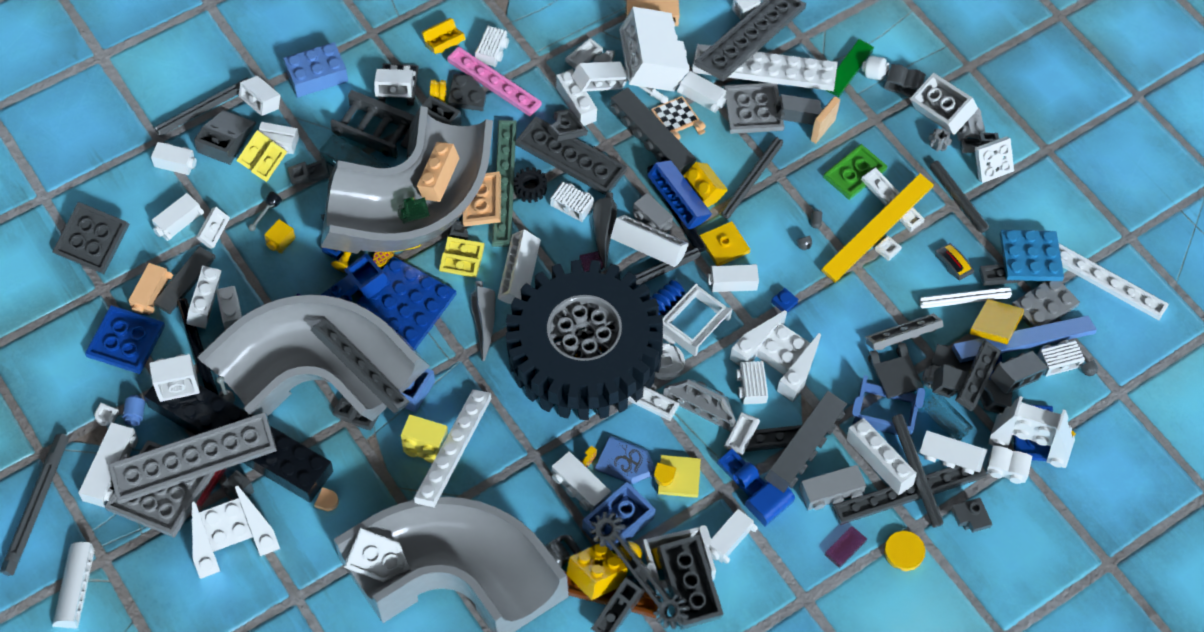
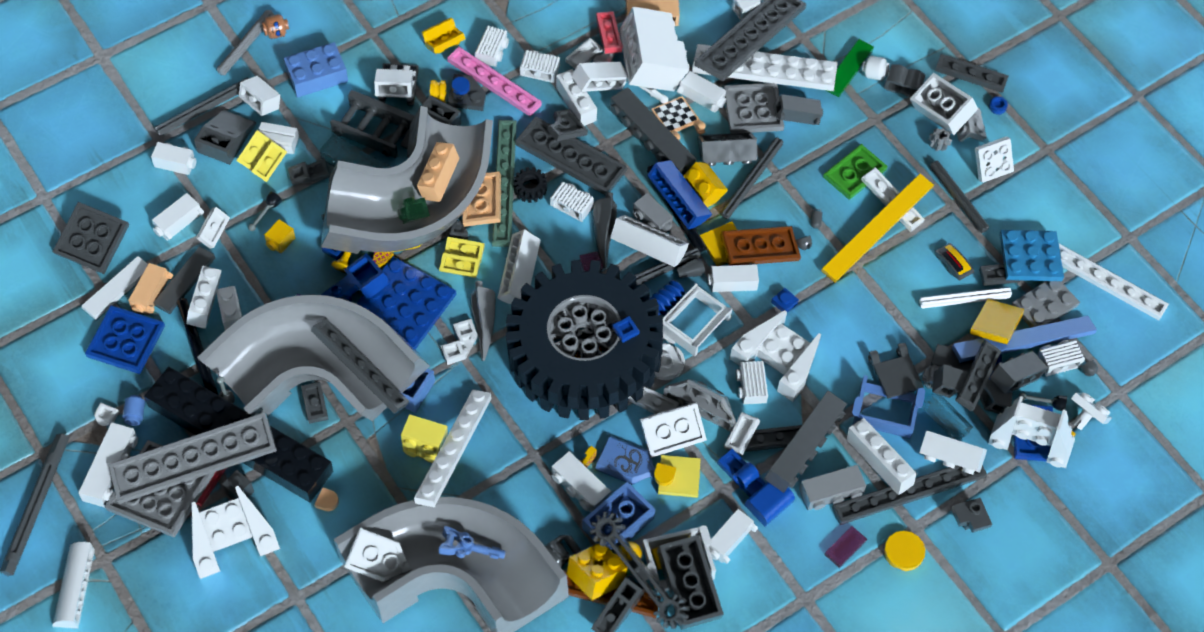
white brick [149,354,200,402] -> none
dark grey slope [332,397,379,431] -> none
light nougat tile [811,96,840,144] -> none
light grey plate [865,313,943,351] -> none
white tile [875,236,902,261] -> none
dark grey axle [892,414,944,528] -> none
dark grey slope [960,132,999,153] -> none
white brick [986,446,1032,484] -> none
none -> white tile [81,256,148,320]
none -> light grey axle [217,10,274,75]
none -> nougat head [262,14,289,39]
none -> dark grey plate [301,382,329,424]
none -> medium blue piece [438,526,506,559]
none -> white tile [441,319,478,365]
none -> blue tile [452,77,470,95]
none -> white brick [520,50,560,83]
none -> coral plate [596,11,622,54]
none -> blue tile [612,316,639,343]
none -> white tile [640,402,707,458]
none -> dark grey cone [676,258,706,279]
none -> slope [697,133,757,166]
none -> dark orange tile [720,226,801,266]
none -> dark grey plate [935,54,1009,93]
none -> blue tile [989,96,1008,115]
none -> hinge [1019,392,1067,411]
none -> white plate [1071,392,1112,430]

